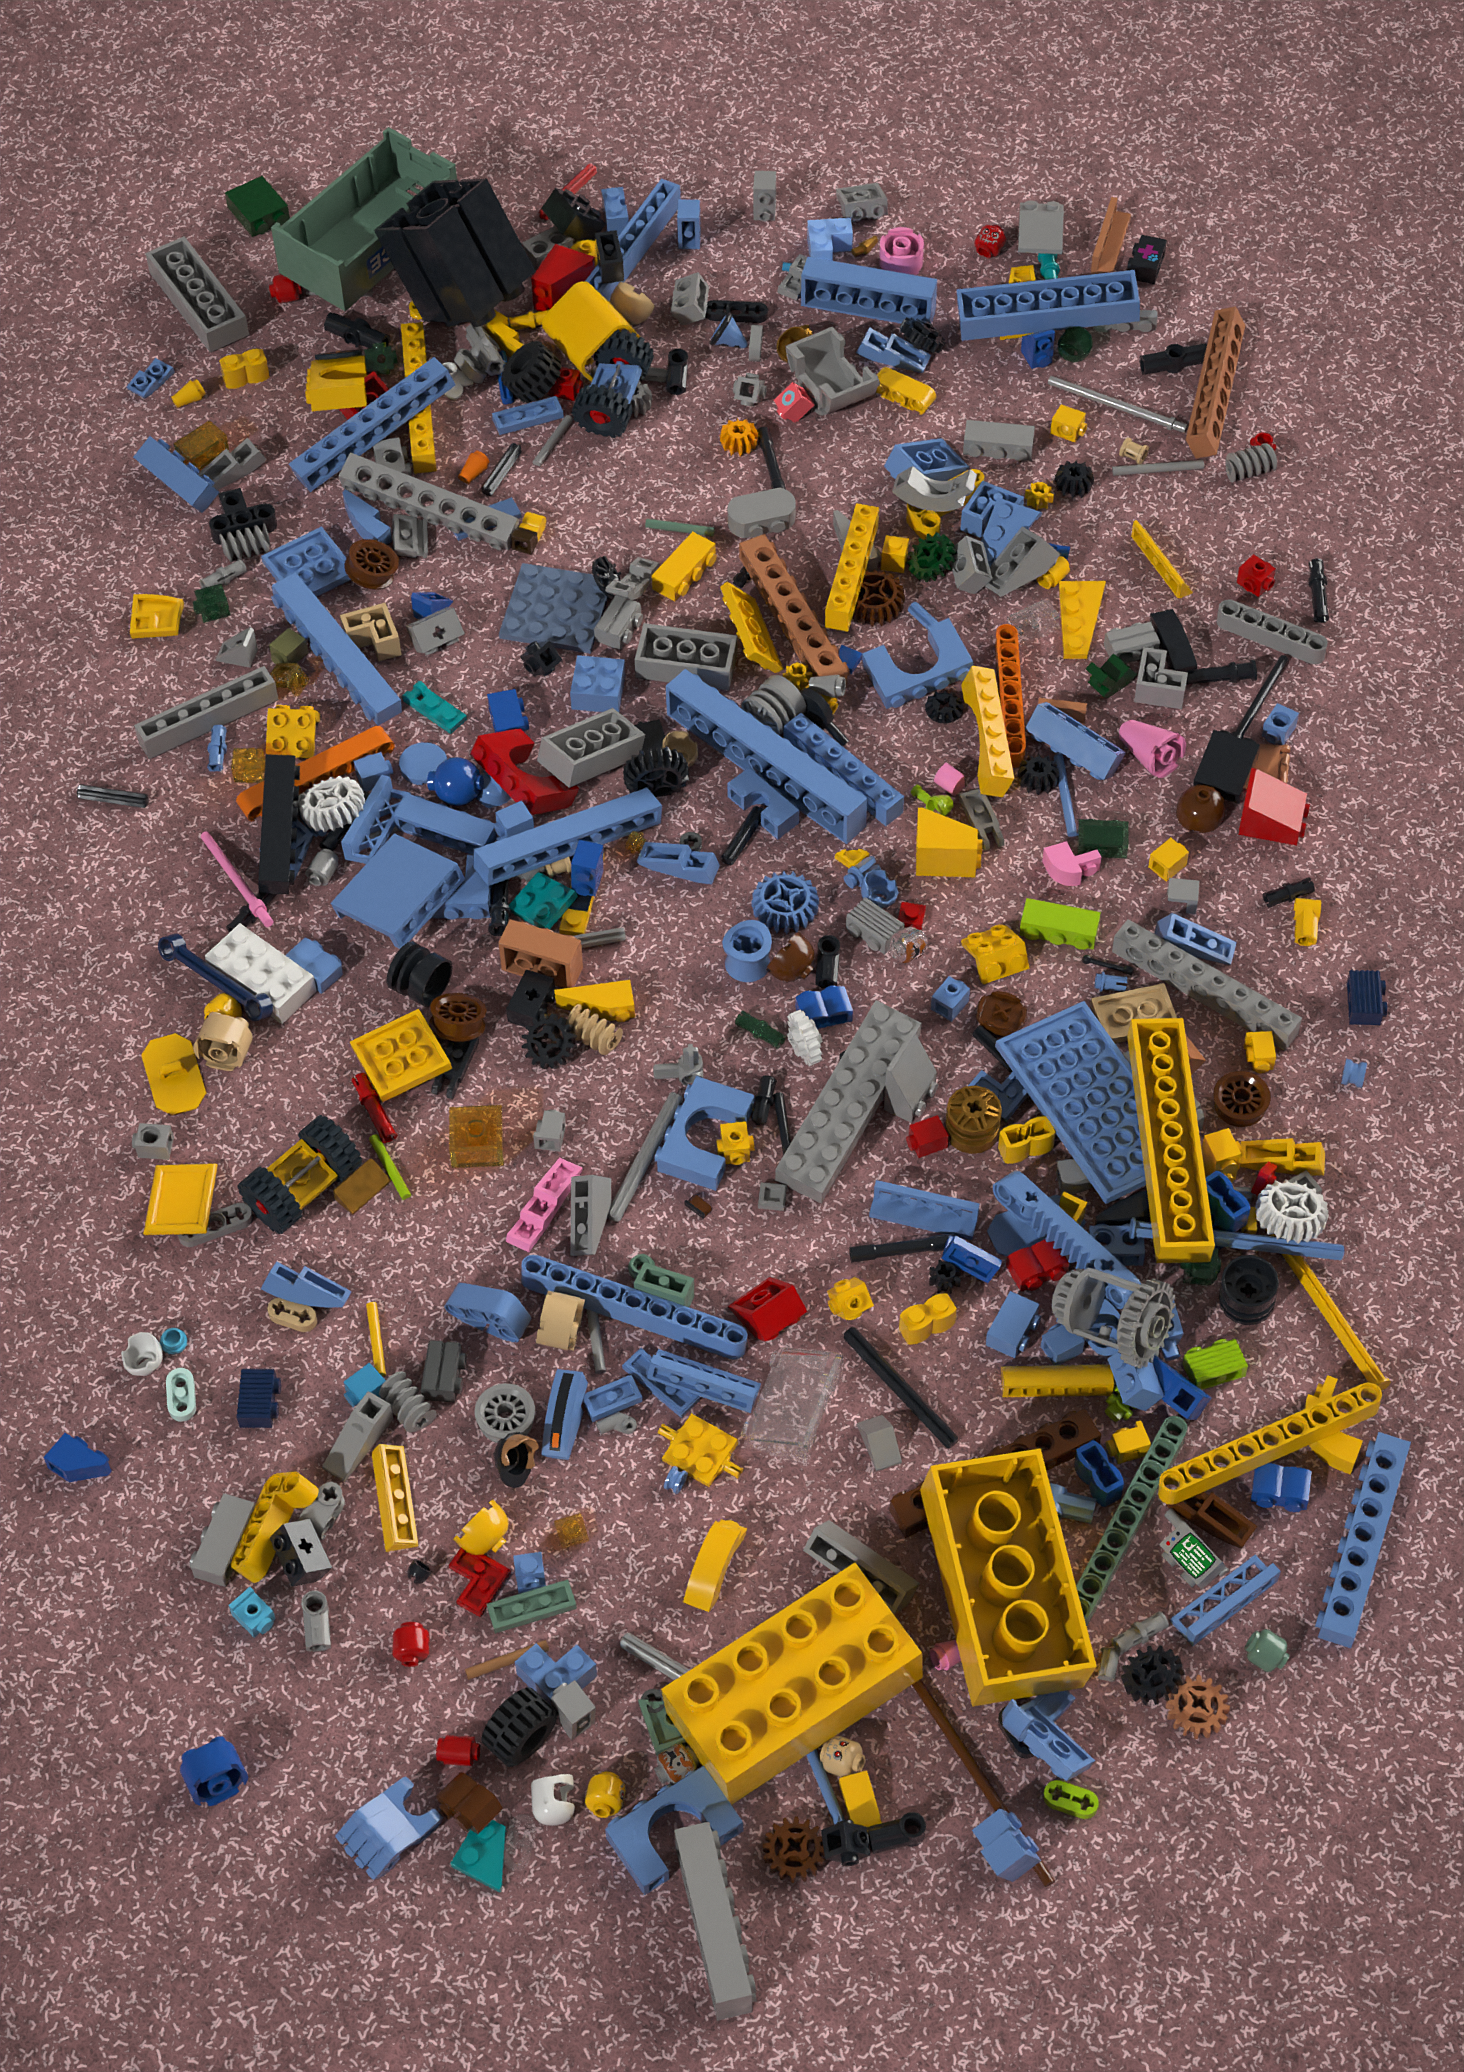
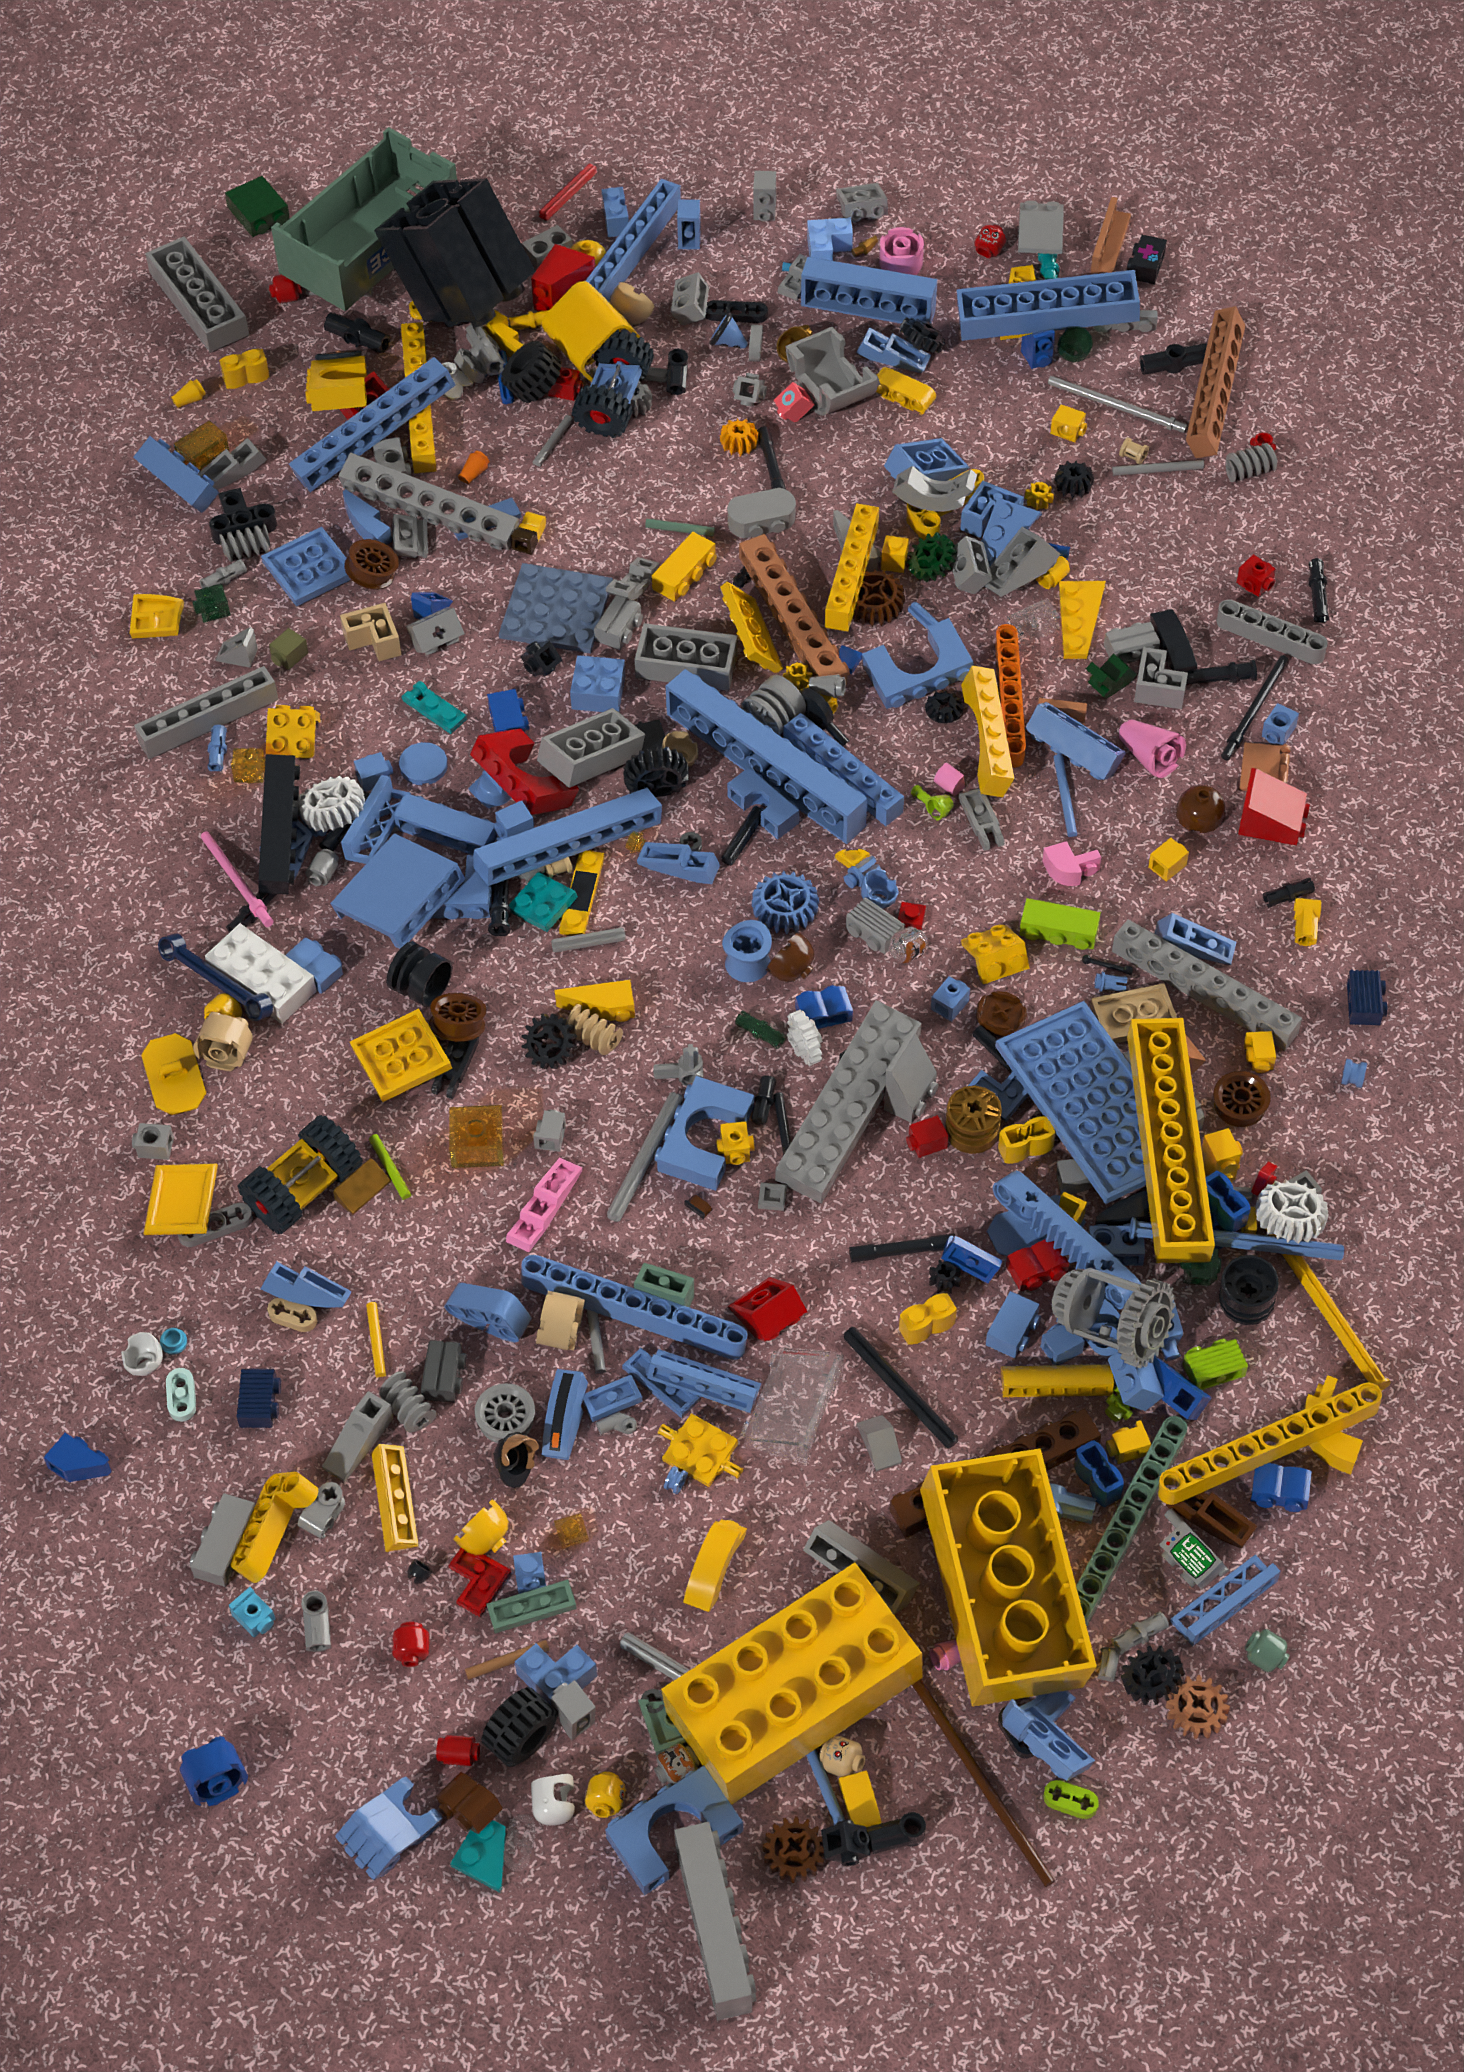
black axle [77,784,149,808] -> none
medium blue slope [127,358,175,398] -> none
orange beam [236,726,395,822] -> none
clear yellow bracket [270,663,309,696] -> none
black brick [270,1519,332,1587] -> none
medium blue brick [271,572,402,726] -> none
dark azure brick [344,1362,386,1407] -> none
red pin [351,1073,397,1144] -> none
clear green brick [364,342,398,375] -> none
blue brick [427,757,484,806] -> none
axle [481,443,522,496] -> none
medium blue plate [492,396,564,435] -> none
nougat brick [498,919,583,988] -> none
black brick [506,969,557,1027] -> none
black brick [541,188,606,241] -> none
light grey slope [570,1175,611,1256] -> none
blue brick [571,840,603,897] -> none
black wheel [592,556,621,599] -> none
black brick [595,230,624,284] -> none
sand green plate [628,1254,655,1279] -> none
black piece [815,935,840,988] -> none
yellow brick [827,1277,874,1320] -> none
medium blue fence [869,1180,980,1240] -> none
yellow slope [916,807,982,877] -> none
light grey brick [963,420,1035,461] -> none
medium blue brick [972,1808,1041,1882] -> none
black gear [1017,753,1059,795] -> none
clear green brick [1077,819,1129,859] -> none
yellow slope [1131,520,1193,599] -> none
light grey panel [1167,878,1199,914] -> none
black brick [1193,730,1260,804] -> none
yellow slope [1239,1138,1325,1176] -> none
medium blue brick [1315,1432,1411,1648] -> none

